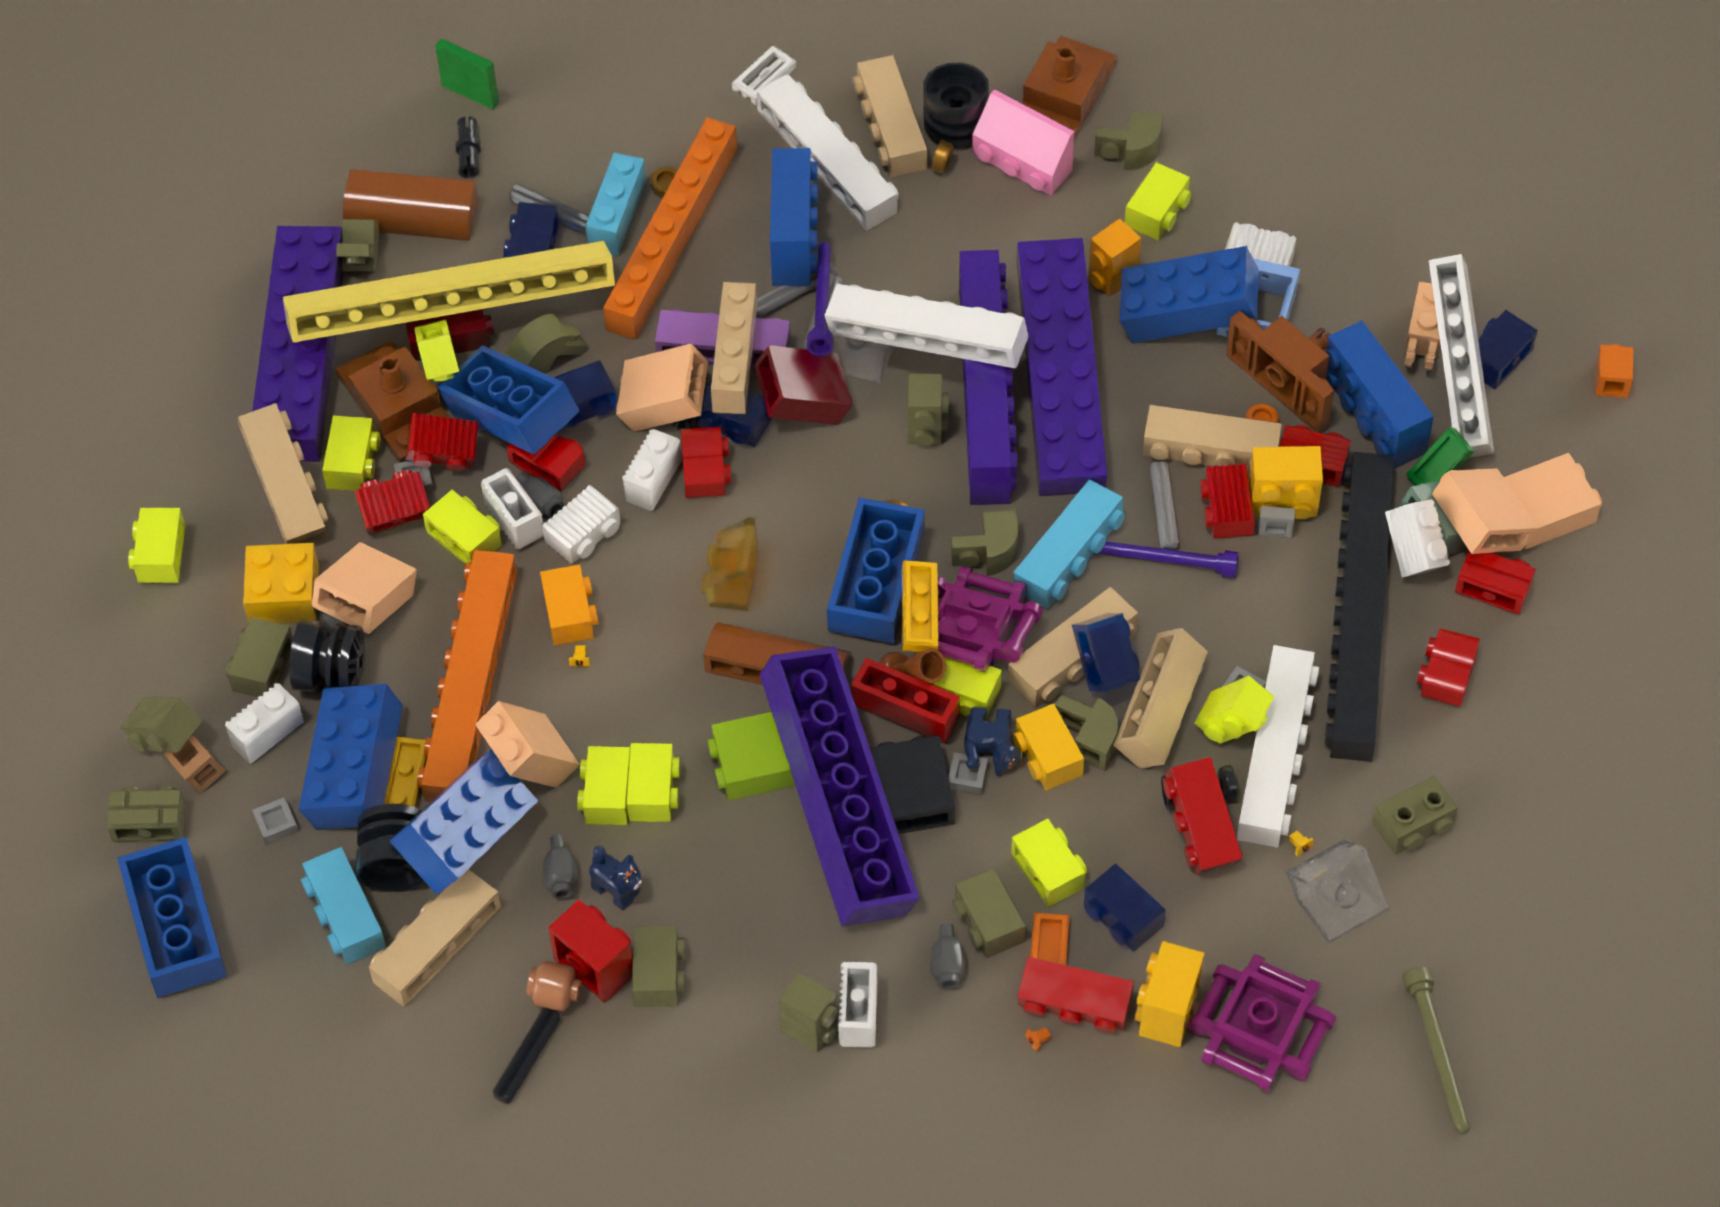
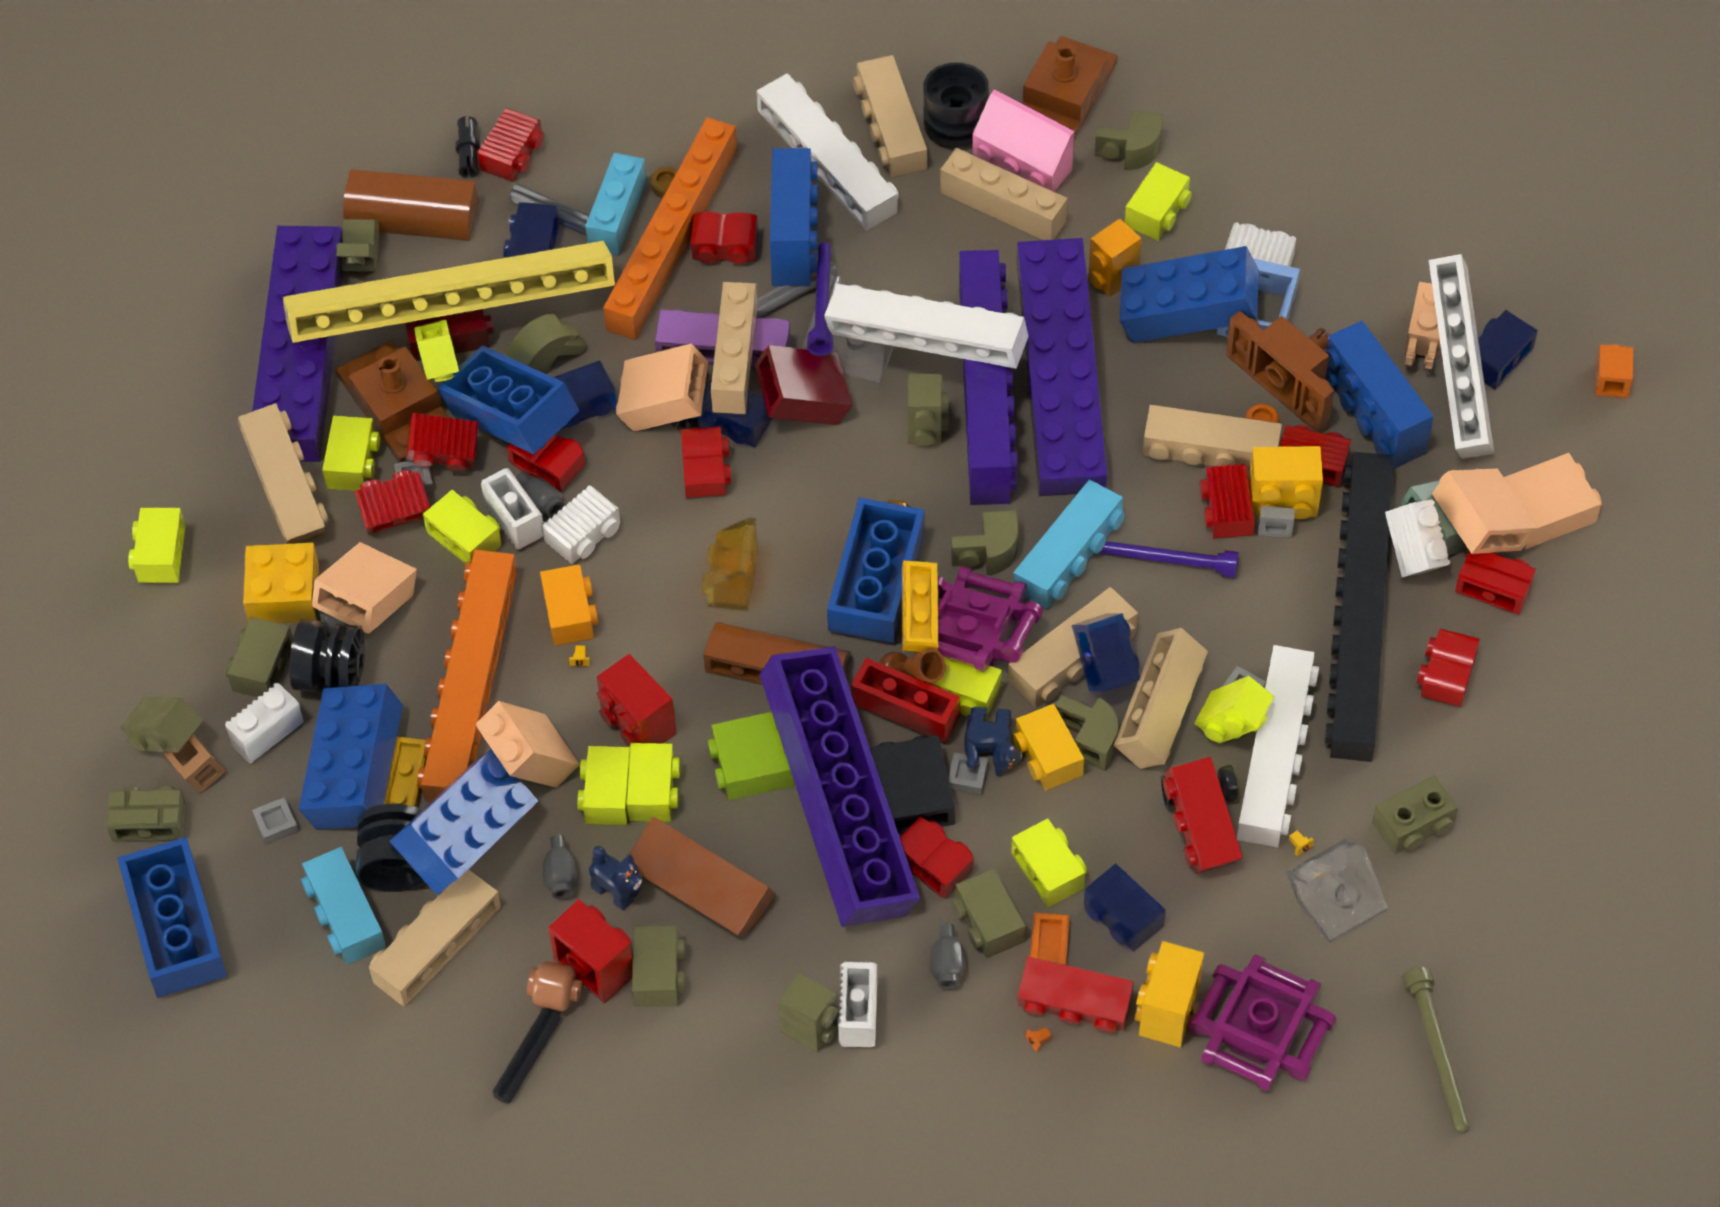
green tile [435,38,499,110] -> none
white brick [622,429,682,511] -> none
white tile [732,46,797,105] -> none
pearl gold tile [931,140,954,174] -> none
light grey axle [1150,461,1179,550] -> none
green tile [1406,427,1475,486] -> none
none -> red brick [478,108,544,182]
none -> red brick [596,653,677,747]
none -> dark orange brick [629,816,776,936]
none -> red brick [690,212,759,264]
none -> red brick [900,817,974,898]
none -> tan brick [940,148,1068,240]

